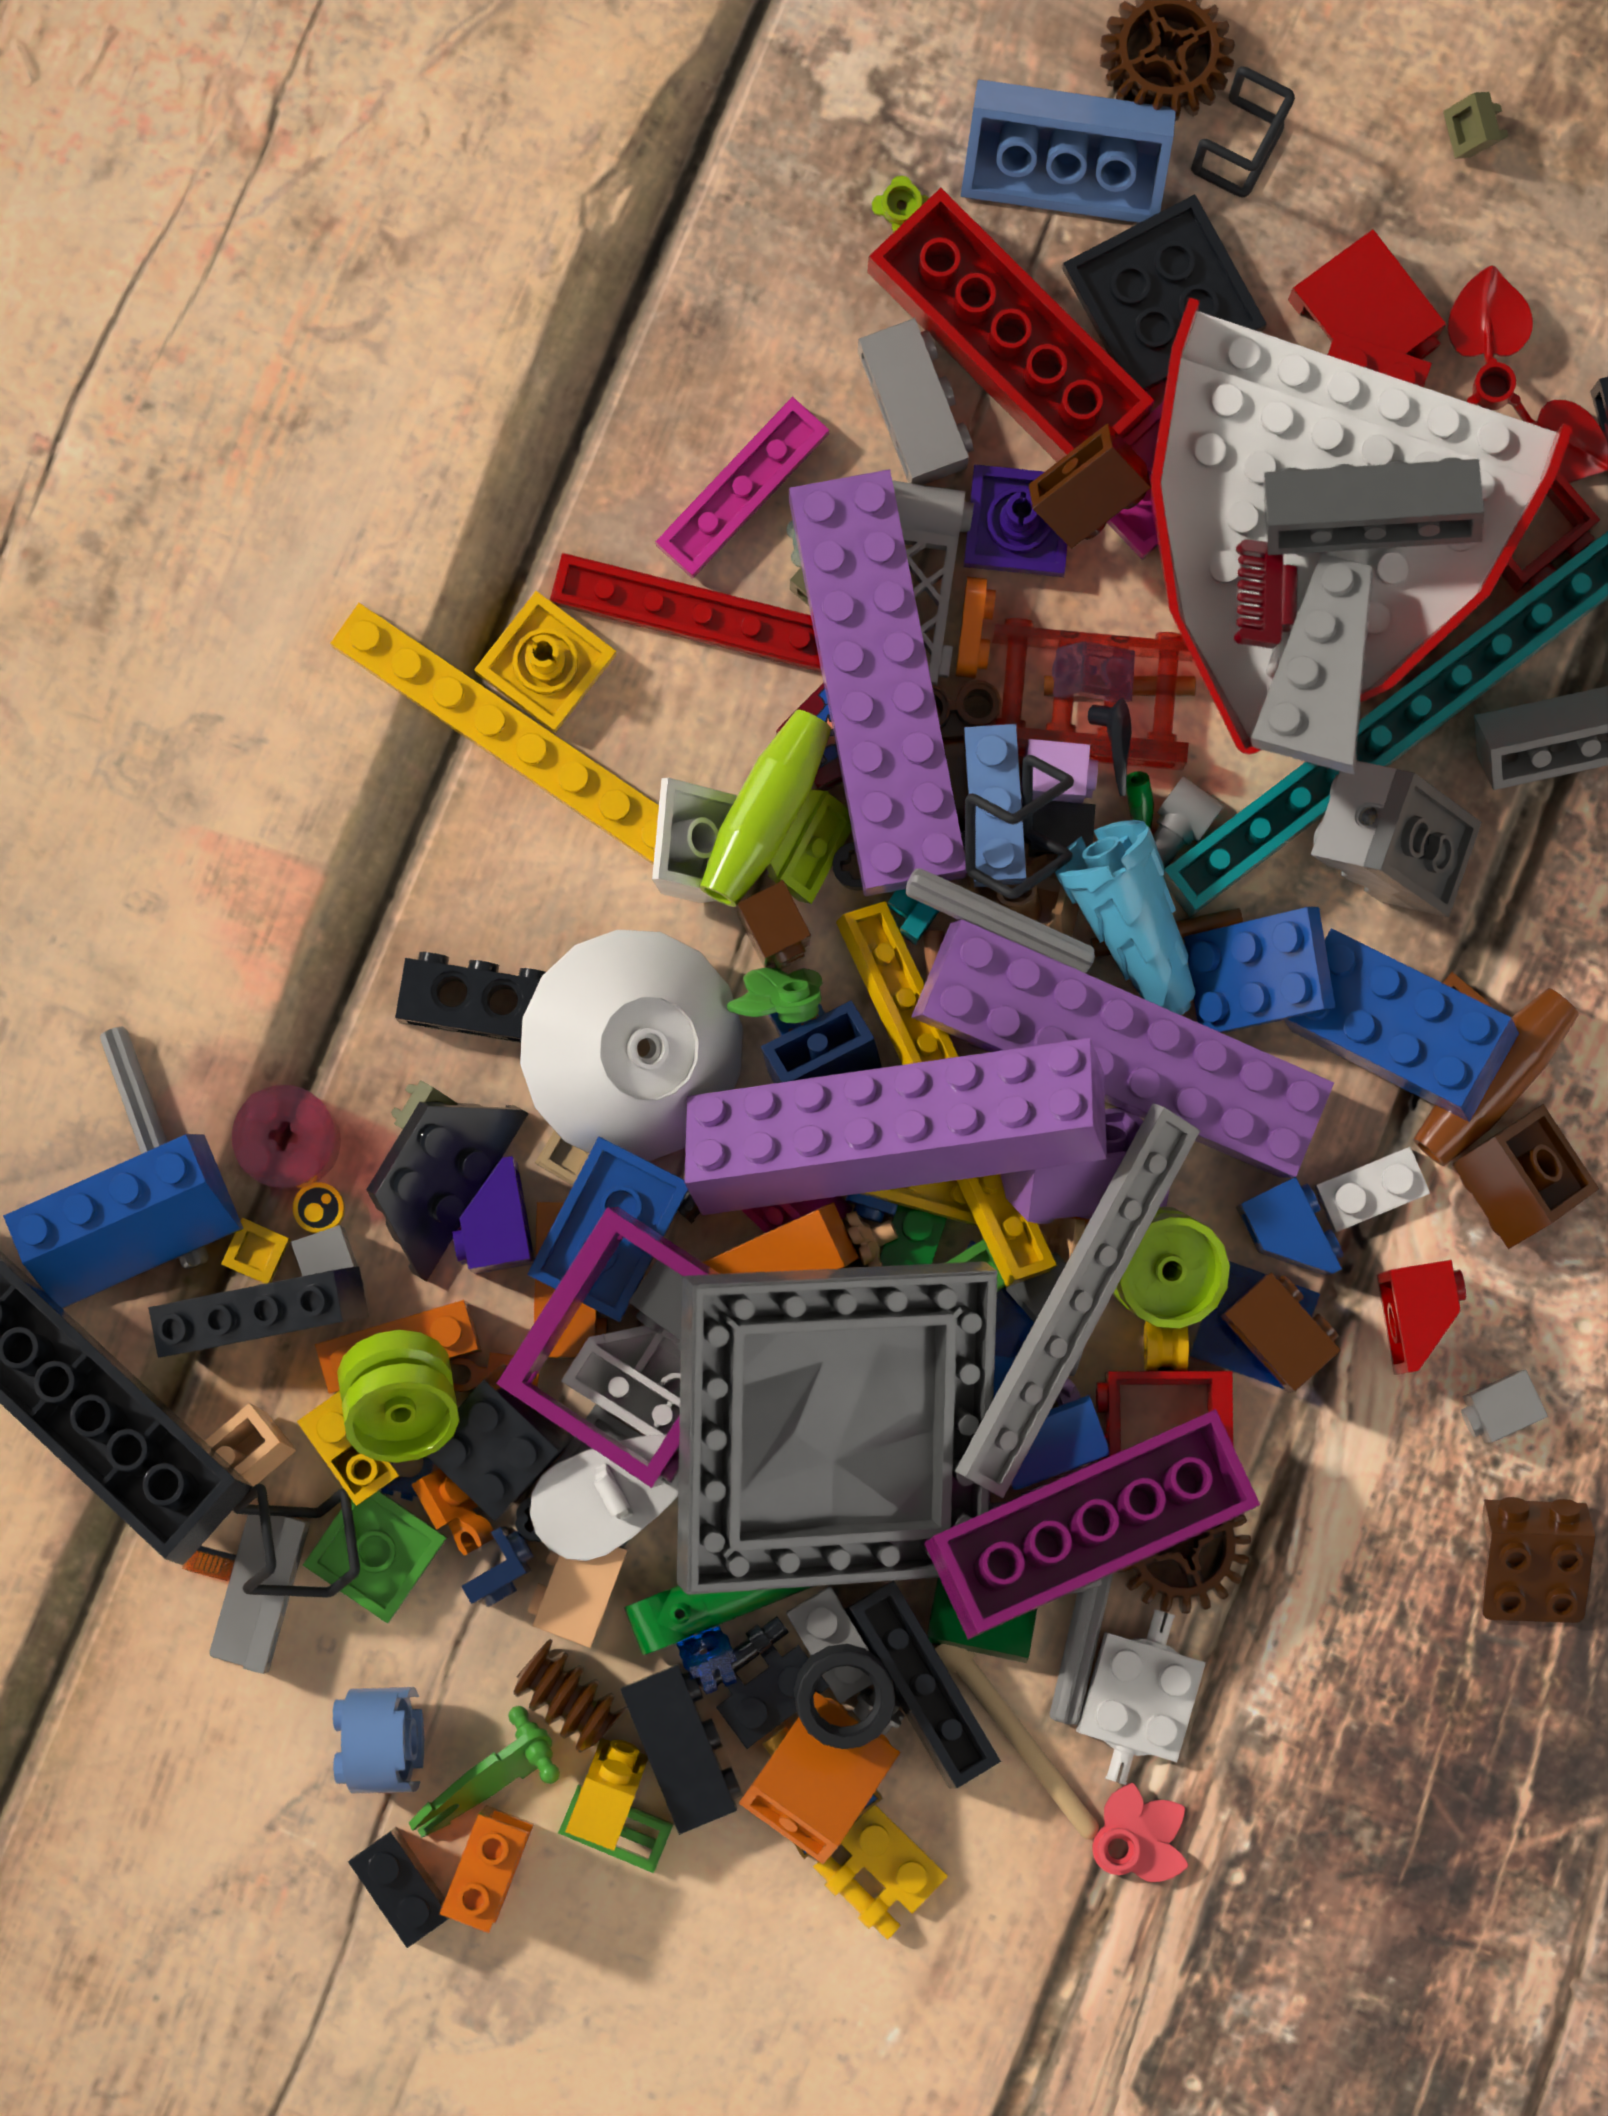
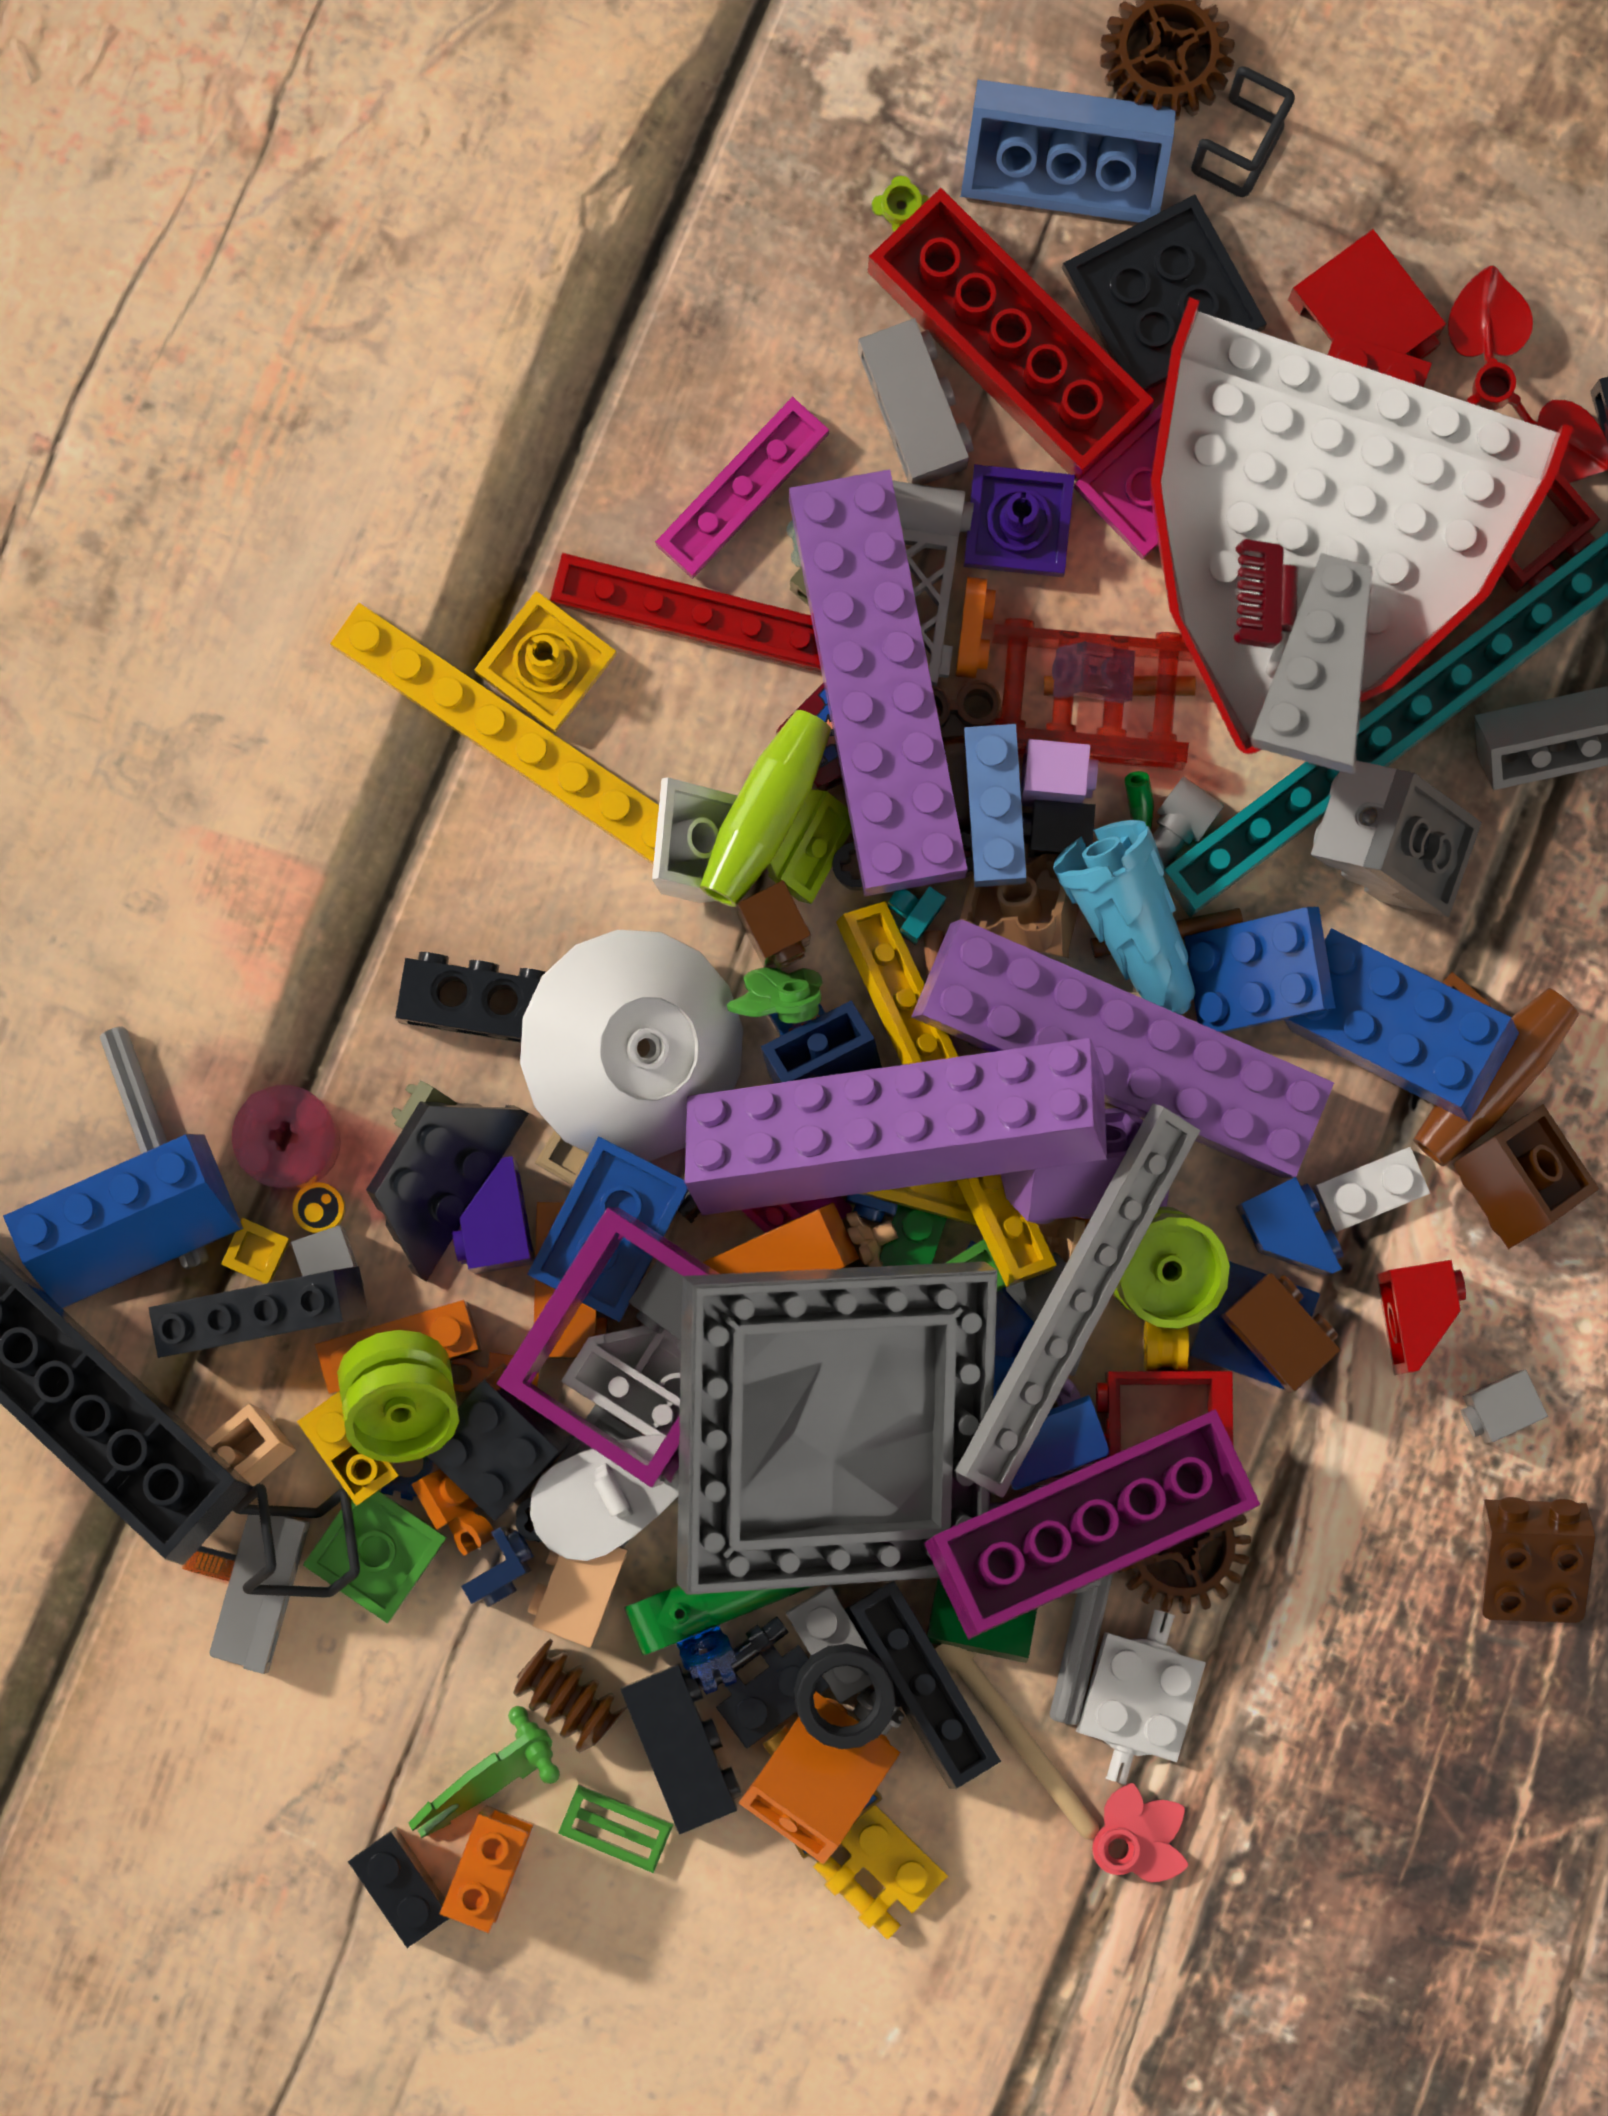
medium blue brick [333,1687,425,1794] -> none
yellow slope [565,1738,648,1851] -> none
light grey axle [906,868,1095,973] -> none
black piece [965,755,1074,899] -> none
reddish brown brick [1029,423,1151,549] -> none
black bar [1088,698,1132,796] -> none
dark grey brick [1264,457,1484,555] -> none
olive tile [1443,92,1509,159] -> none

